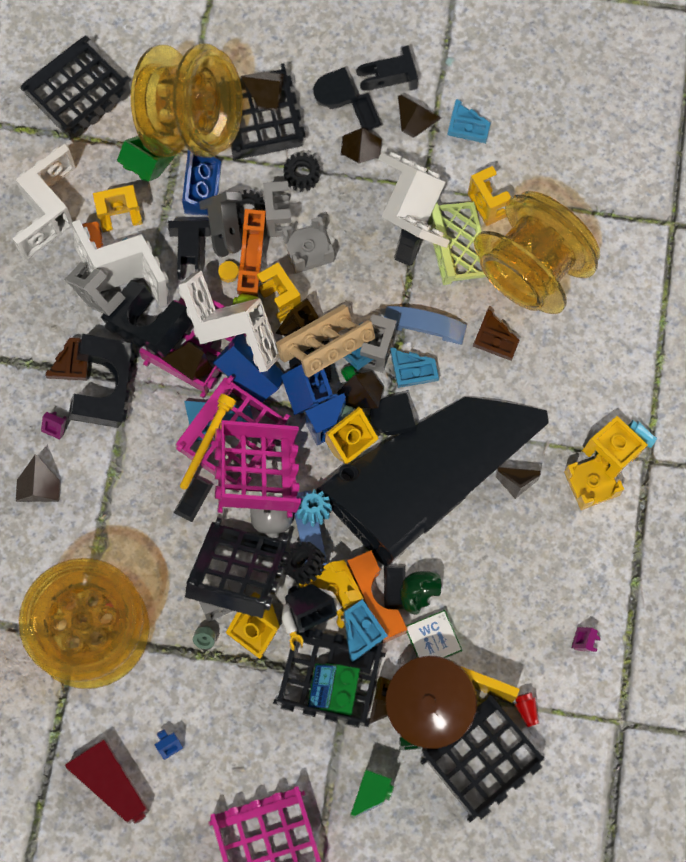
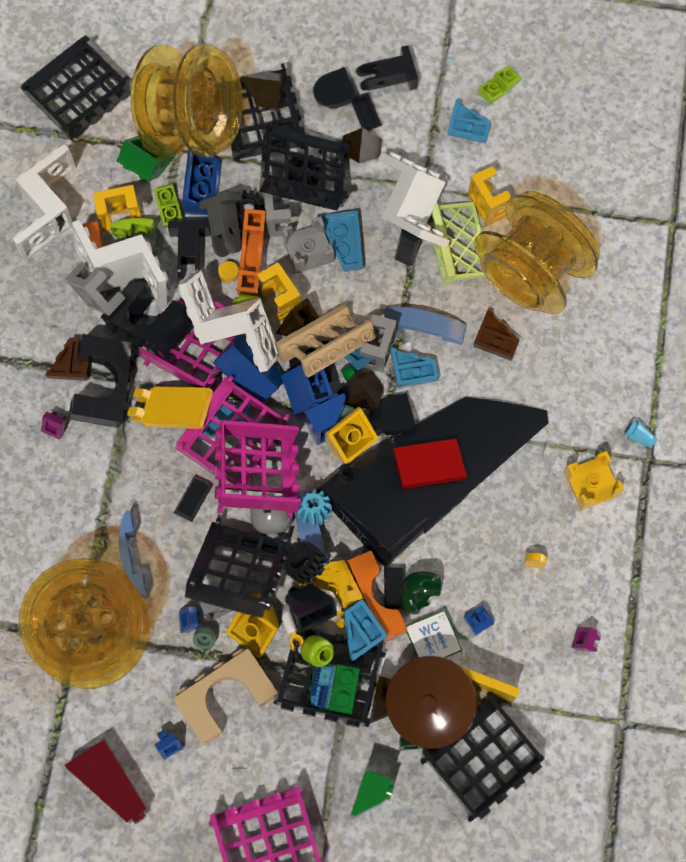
dark brown slope [16,454,60,502] -> none
dark brown slope [161,342,212,381] -> none
yellow piece [180,394,236,490] -> none
dark brown slope [398,95,441,138] -> none
dark brown slope [495,467,541,499] -> none
red cone [514,692,539,727] -> none
yellow panel [582,416,648,480] -> none
none -> lime slope [110,218,156,239]
none -> medium blue slope [119,511,148,599]
none -> yellow tile [127,386,213,429]
none -> lime slope [154,184,183,227]
none -> tan arch [173,649,278,746]
none -> blue tile [179,606,205,633]
none -> black window [259,123,350,211]
none -> lime head [301,635,334,667]
none -> dark azure wing [318,210,364,272]
none -> red tile [393,439,466,489]
none -> blue tile [464,605,494,636]
none -> lime slope [477,65,521,105]
none -> yellow tile [524,552,547,568]

